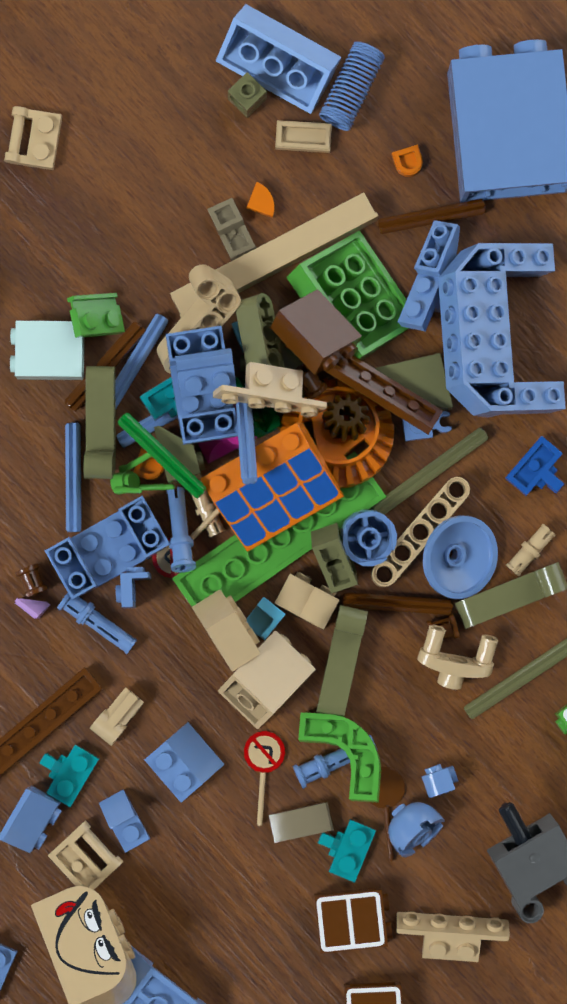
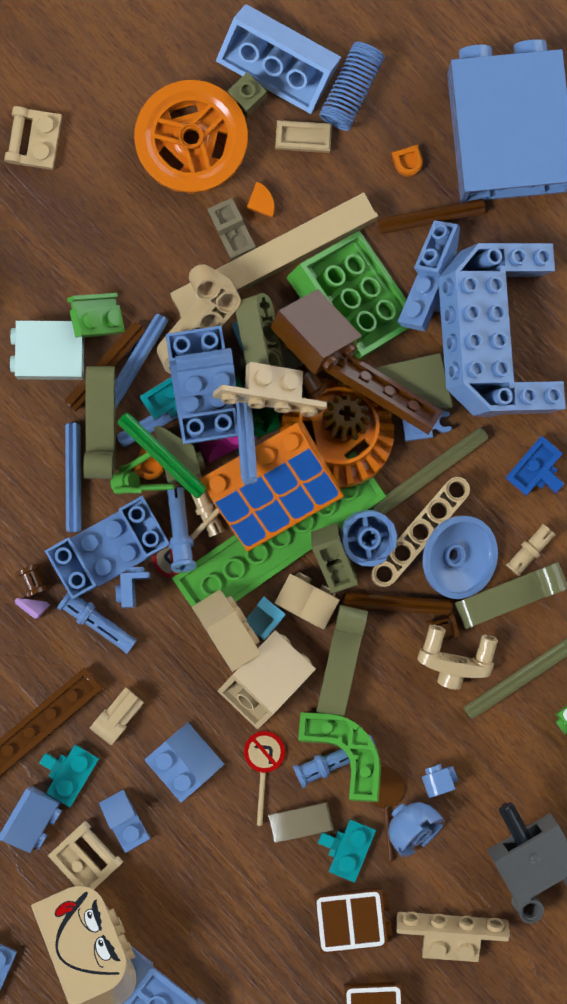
none -> orange gear [134,80,248,194]

